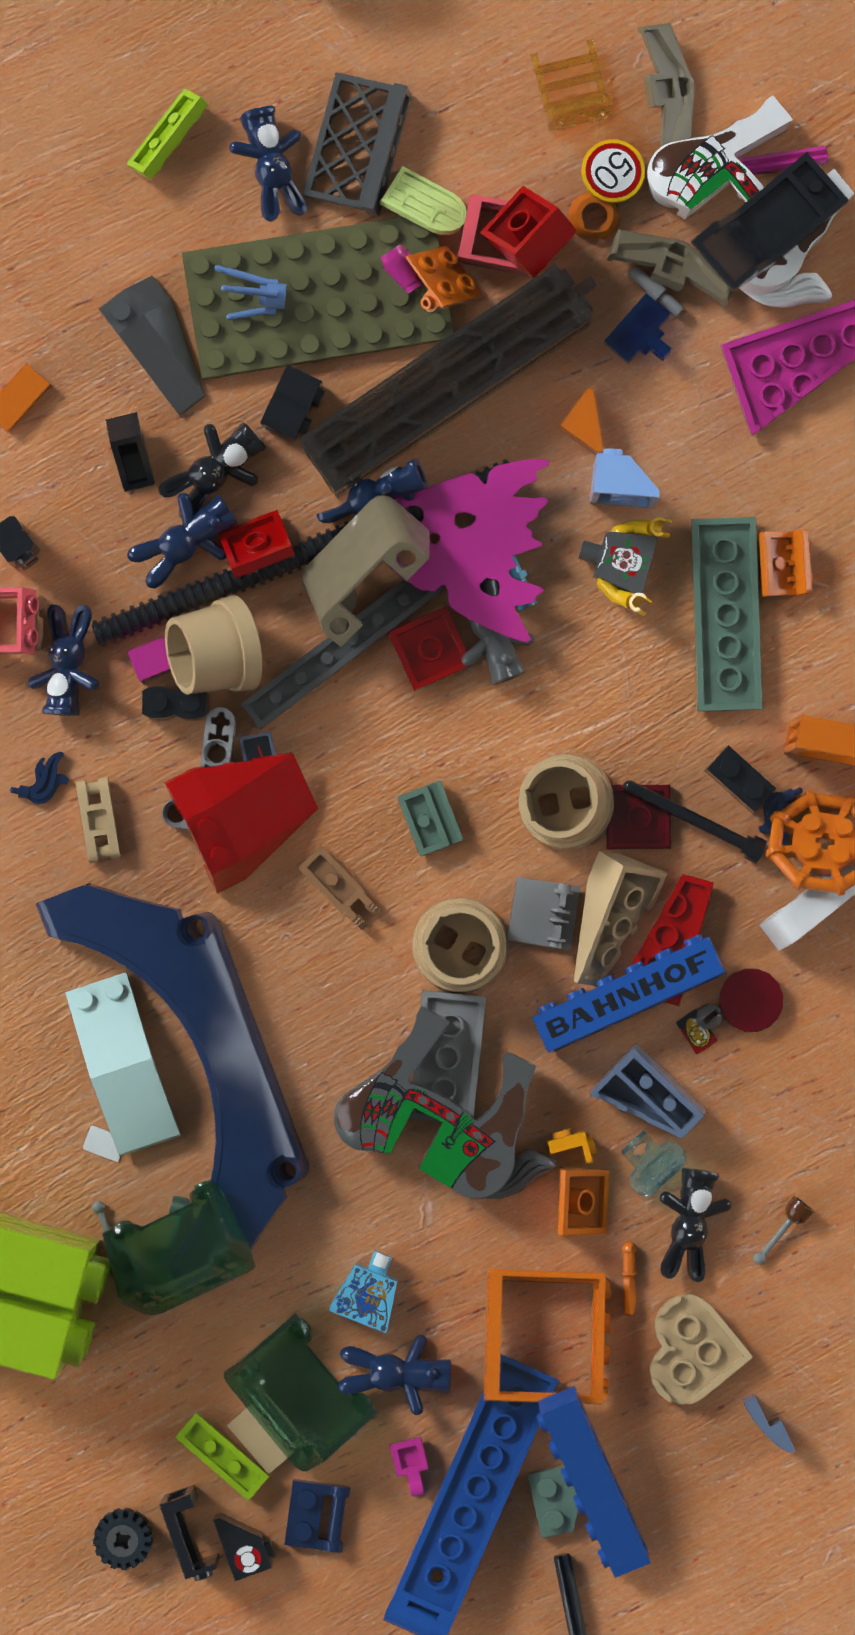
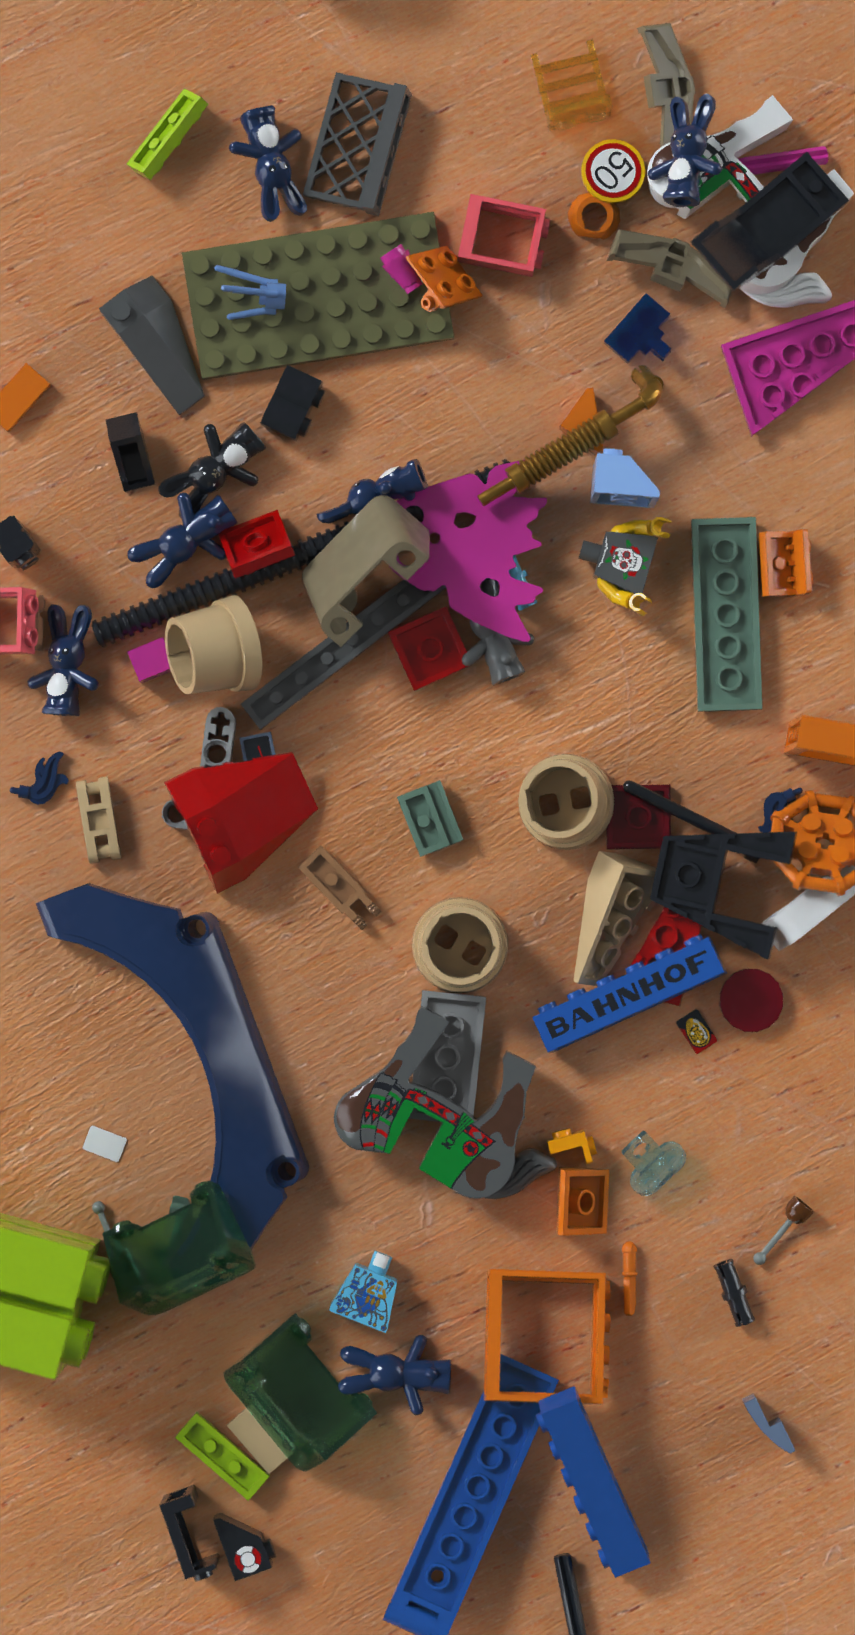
light aqua windscreen [65,972,181,1157] -> none
black wheel [93,1508,153,1570] -> none
black brick [142,686,209,721] -> none
dark blue plate [284,1479,350,1553] -> none
clear smoke piece [299,264,597,499] -> none
yellowish green window [380,166,467,235] -> none
dark pink plate [390,1437,429,1497] -> none
red slope [480,186,577,278] -> none
light grey hinge [507,877,580,950] -> none
sand green wing [527,1465,578,1538] -> none
sand blue wedge [589,1043,706,1138] -> none
light grey bar [628,265,684,317] -> none
tan plate [649,1293,753,1405] -> none
black animal [659,1167,731,1282] -> none
dark grey hinge [695,1004,722,1030] -> none
black brick [704,745,776,813] -> none
none -> pearl gold piece [477,365,664,507]
none -> dark blue animal [648,94,722,207]
none -> black wing [650,832,798,959]
none -> black pin [713,1259,755,1327]

